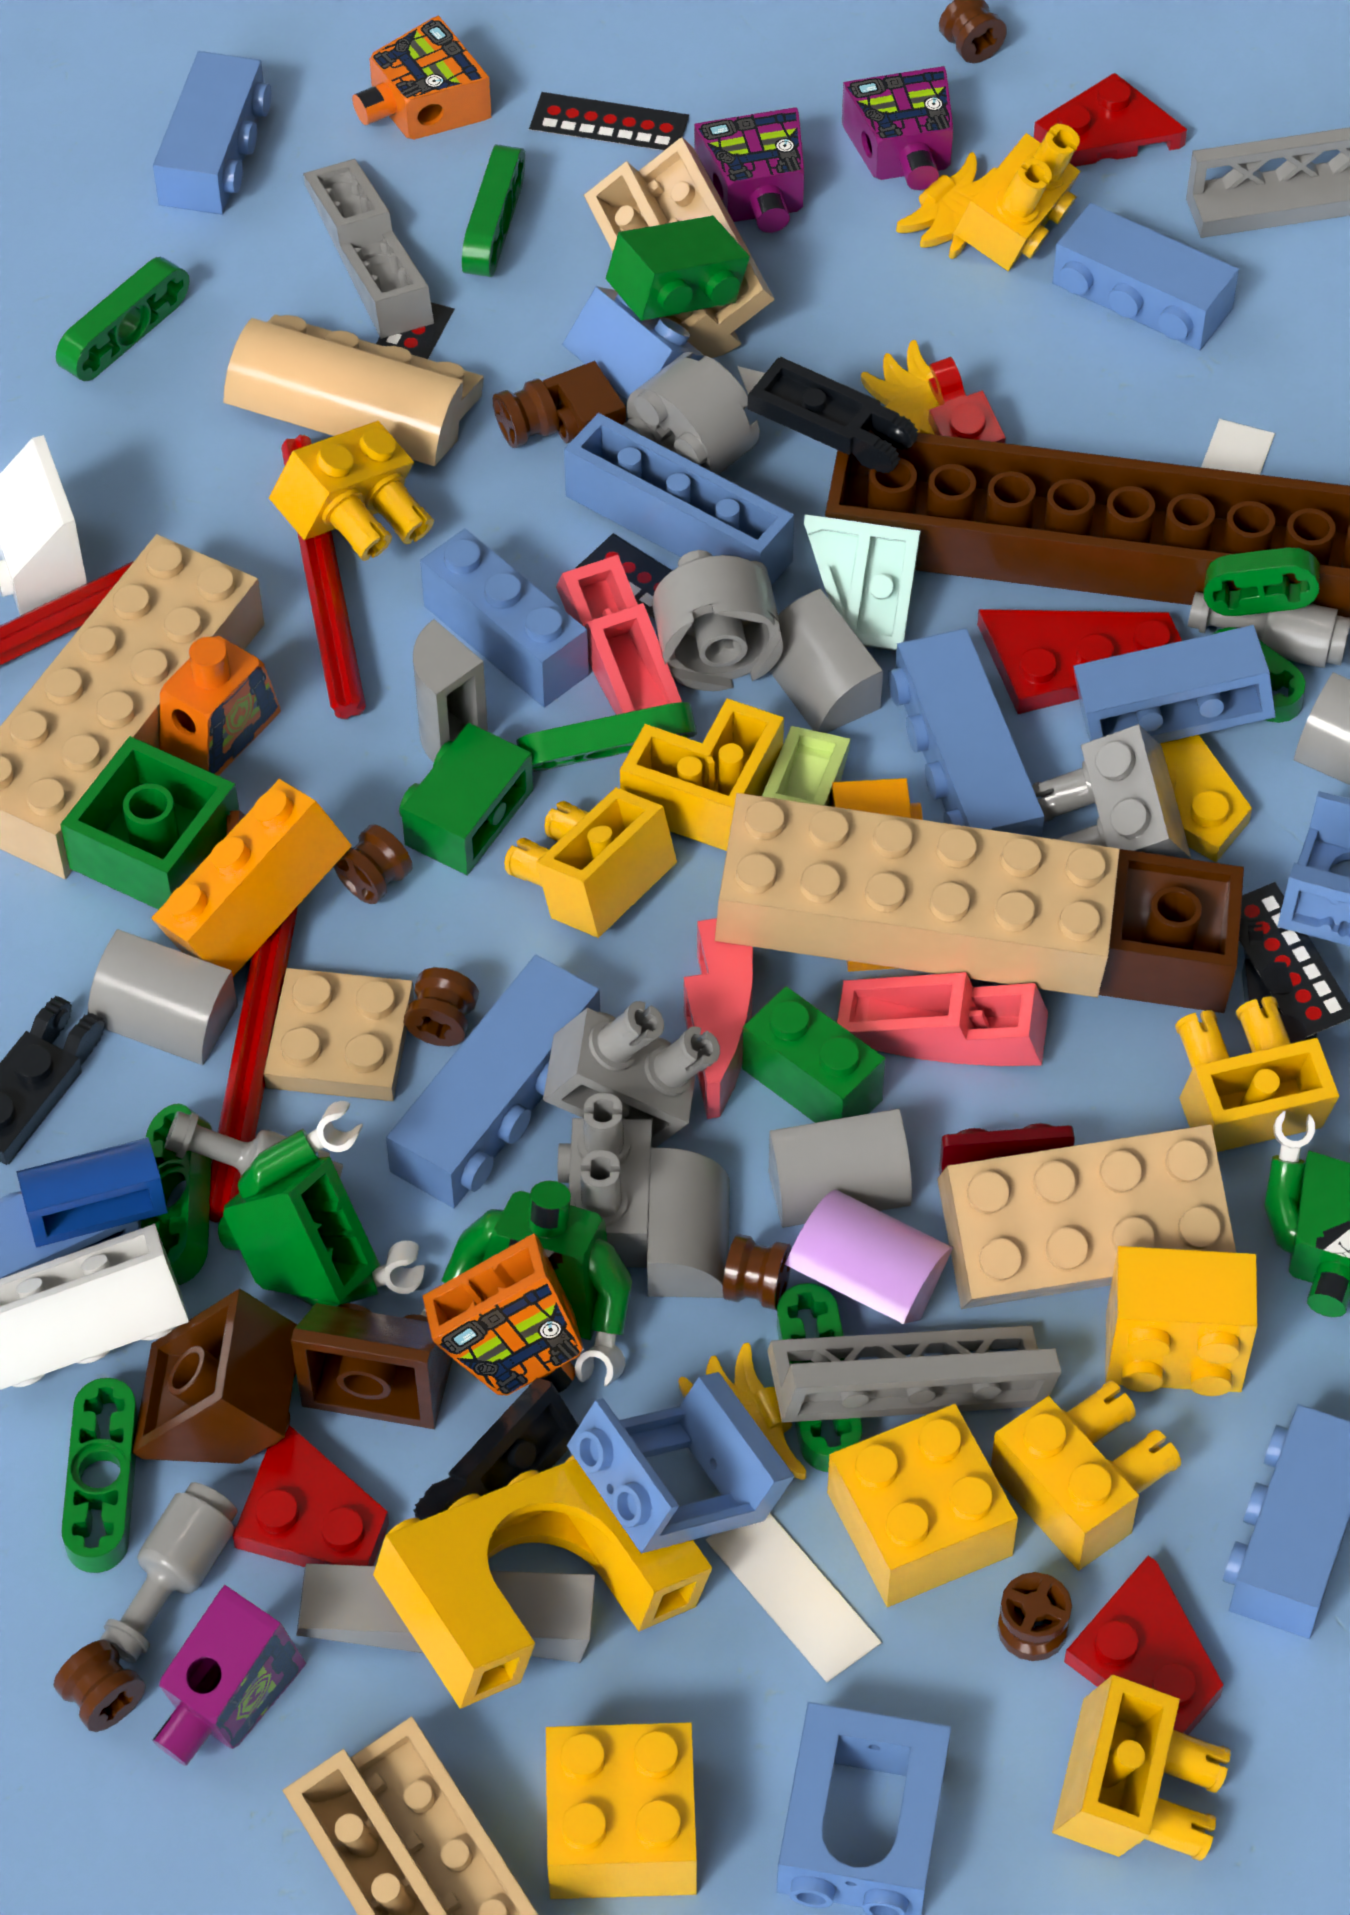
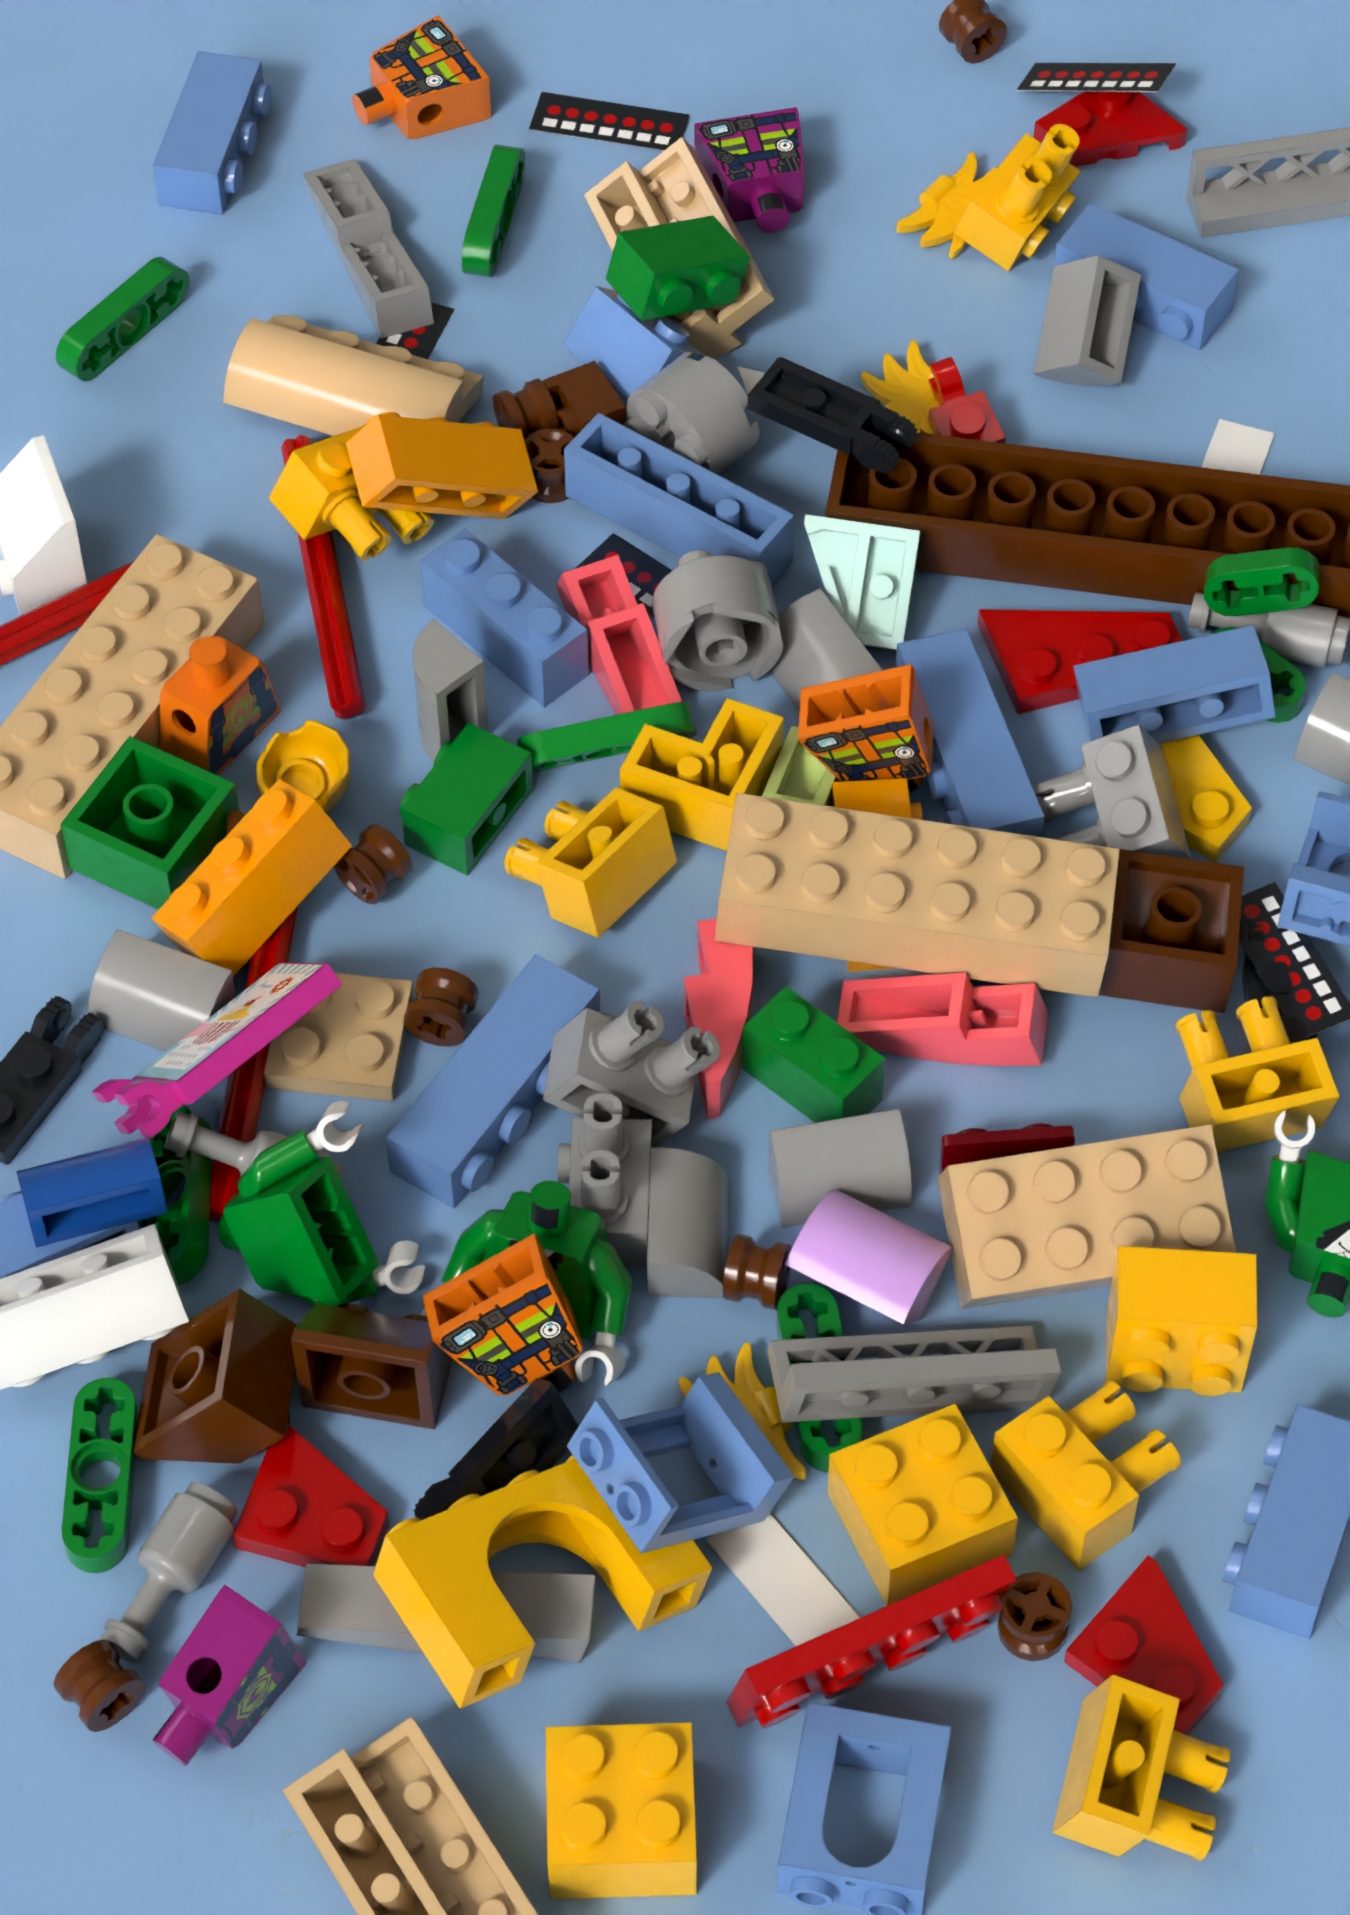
torso [842,66,953,190] -> none
none -> dark pink tile [92,962,343,1138]
none -> yellow hair [256,720,351,813]
none -> light orange brick [346,412,538,519]
none -> reddish brown wheel [524,428,574,503]
none -> red plate [726,1554,1017,1728]
none -> orange torso [797,664,934,793]
none -> black sticker [1016,63,1177,92]
none -> light grey brick [1034,255,1141,386]

